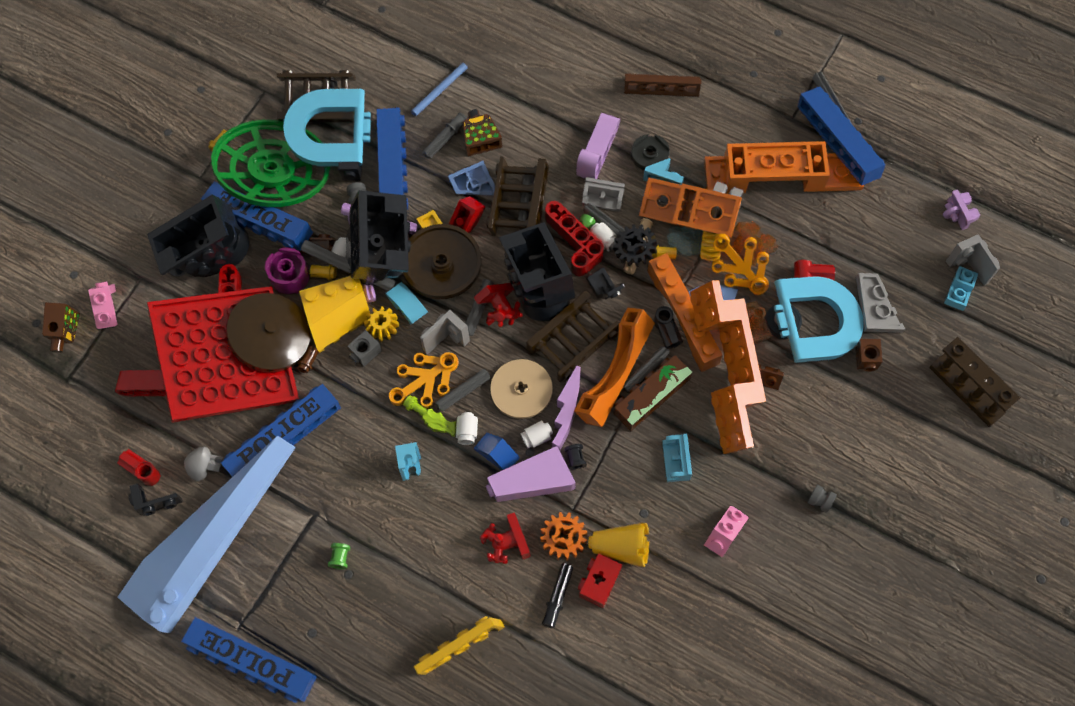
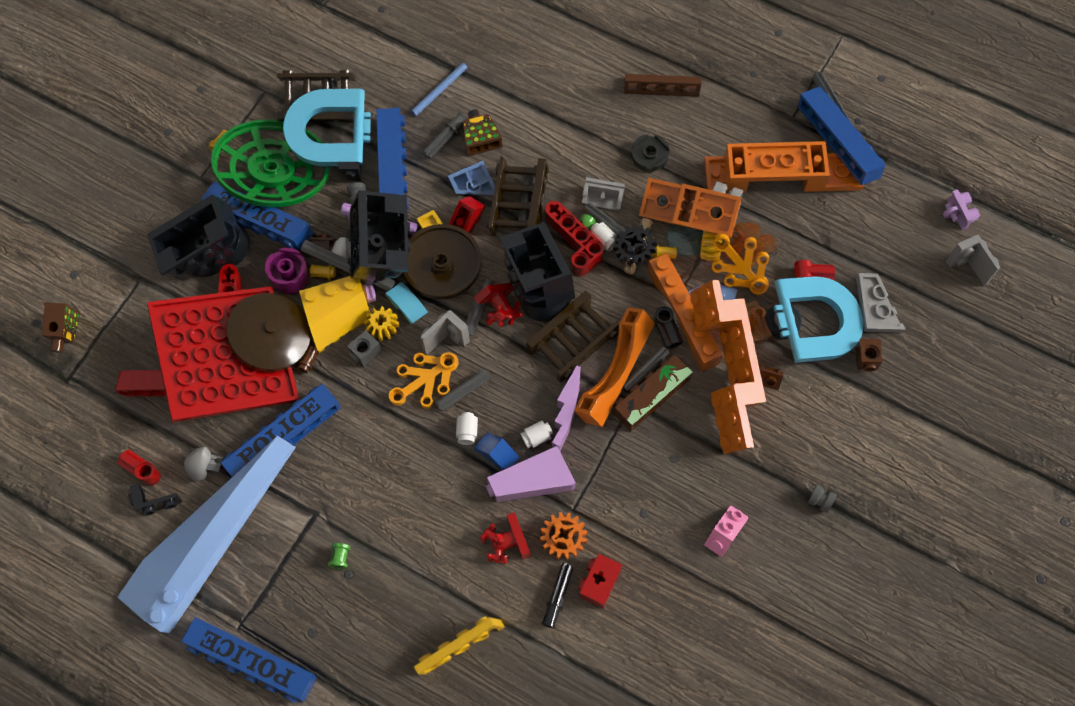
bright pink bracket [88,281,118,329] -> none
medium azure hinge [395,442,421,481] -> none
lime piece [403,395,456,437] -> none
tan piece [491,359,553,419] -> none
black bush [564,444,587,470] -> none
lavender beam [576,113,620,179] -> none
black bracket [586,267,625,299] -> none
yellow cone [588,523,649,567] -> none
medium azure slope [643,158,684,185] -> none
medium azure hinge [662,434,692,482] -> none
dark brown fence [929,337,1021,428] -> none
medium azure slope [944,266,978,311] -> none

